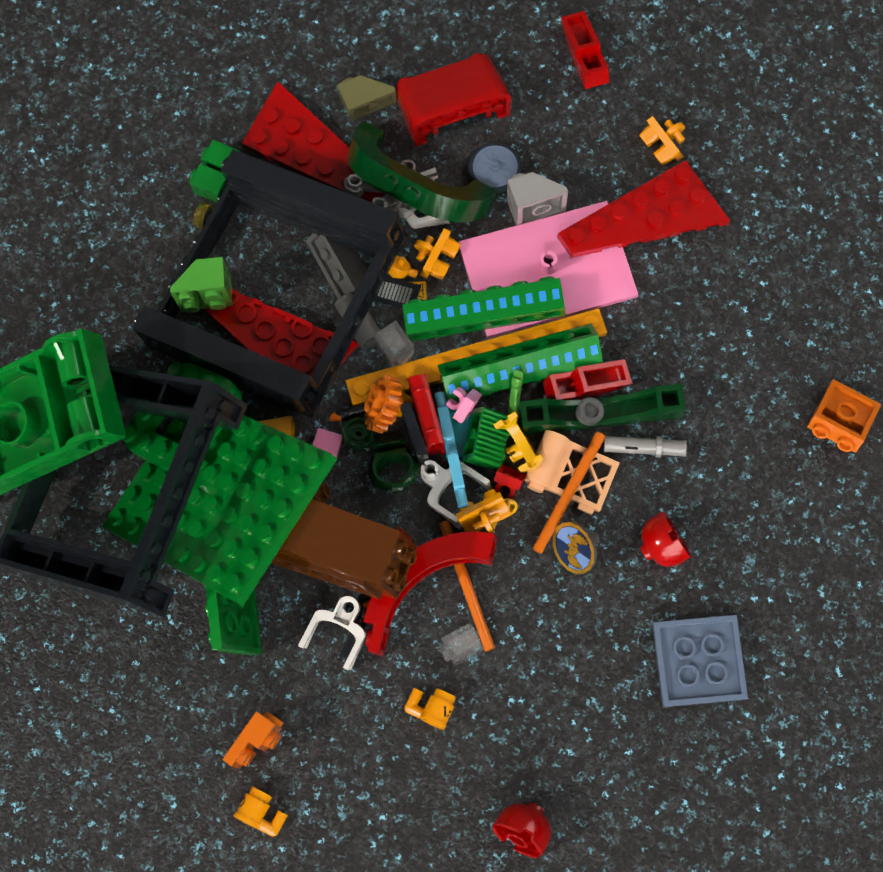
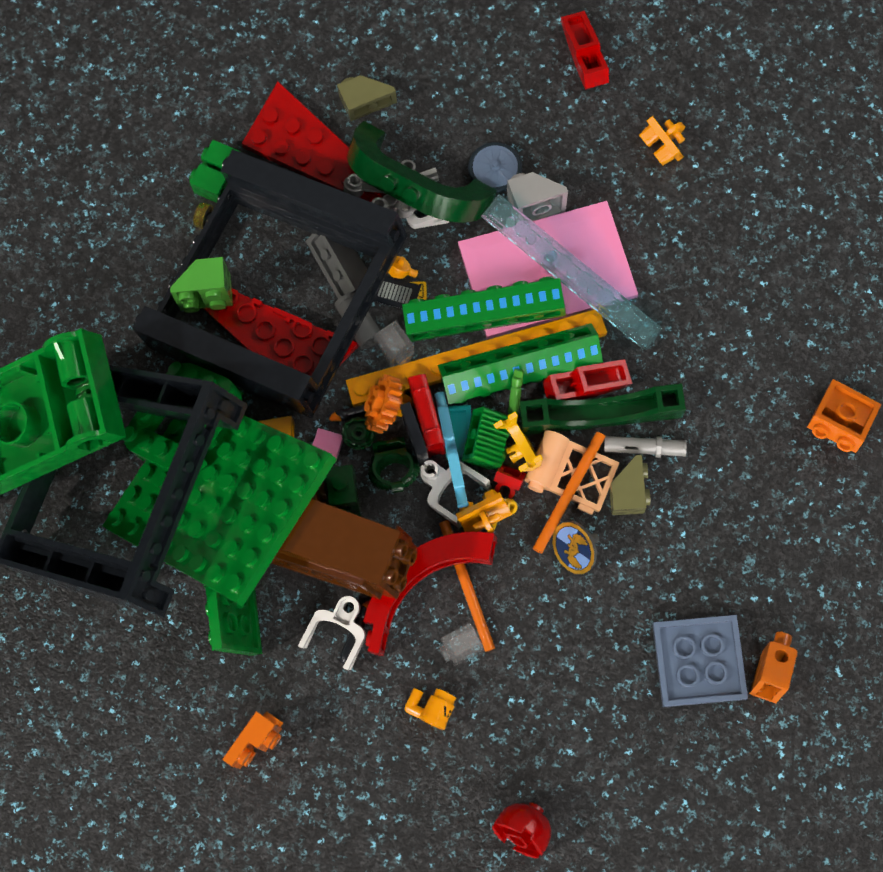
light orange piece [234,786,288,837] -> none
red windscreen [395,53,511,147] -> none
light orange hips [414,228,461,280] -> none
bright pink tile [446,387,482,424] -> none
red wing [557,160,730,258] -> none
dark grey tile [576,397,604,426] -> none
red cylinder [640,511,691,567] -> none
none -> dark green torso [326,465,361,517]
none -> clear light blue plate [481,194,663,350]
none -> olive slope [609,455,651,515]
none -> orange torso [749,632,797,703]

